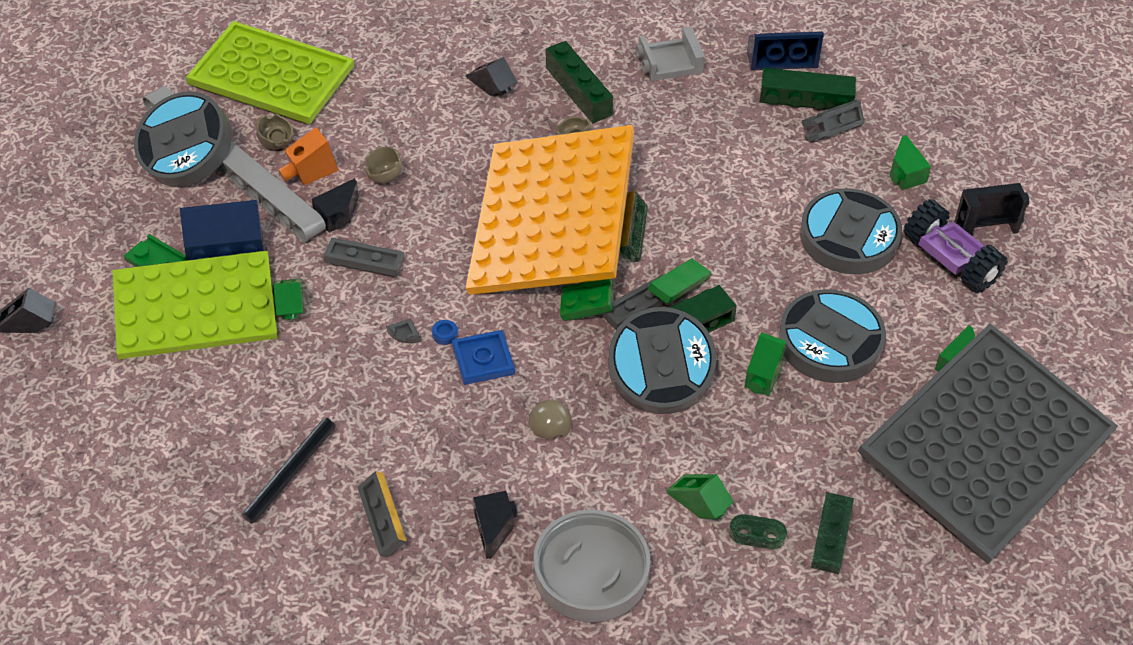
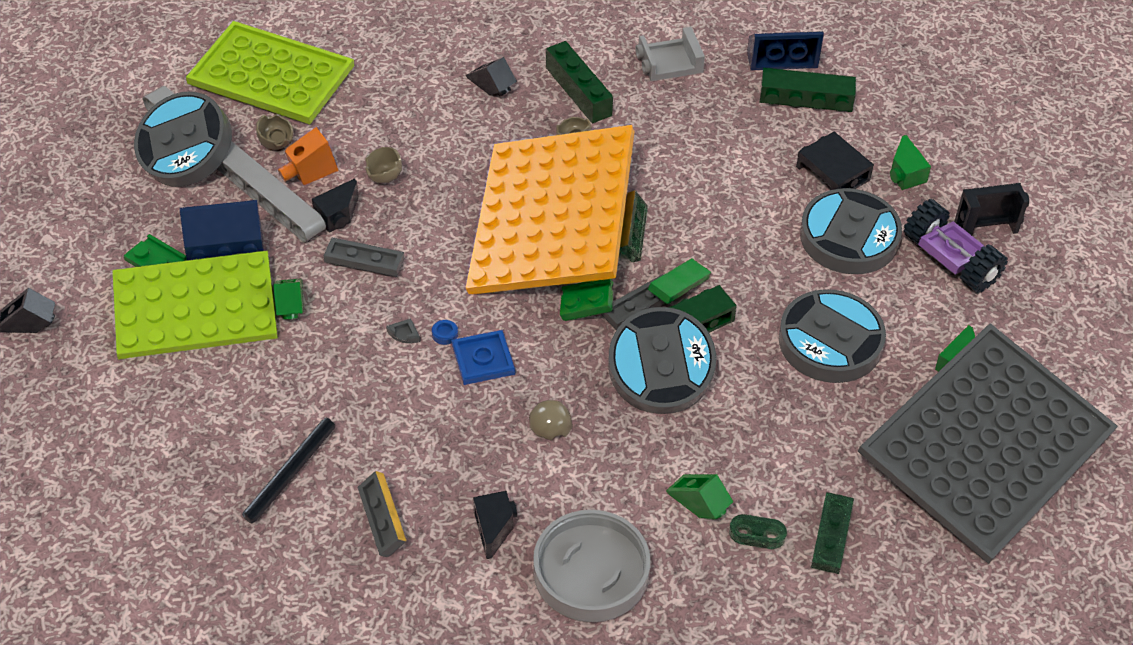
green slope [744,332,786,396] -> none
dark grey hinge [802,100,865,141] -> none
none -> black panel [796,131,874,191]

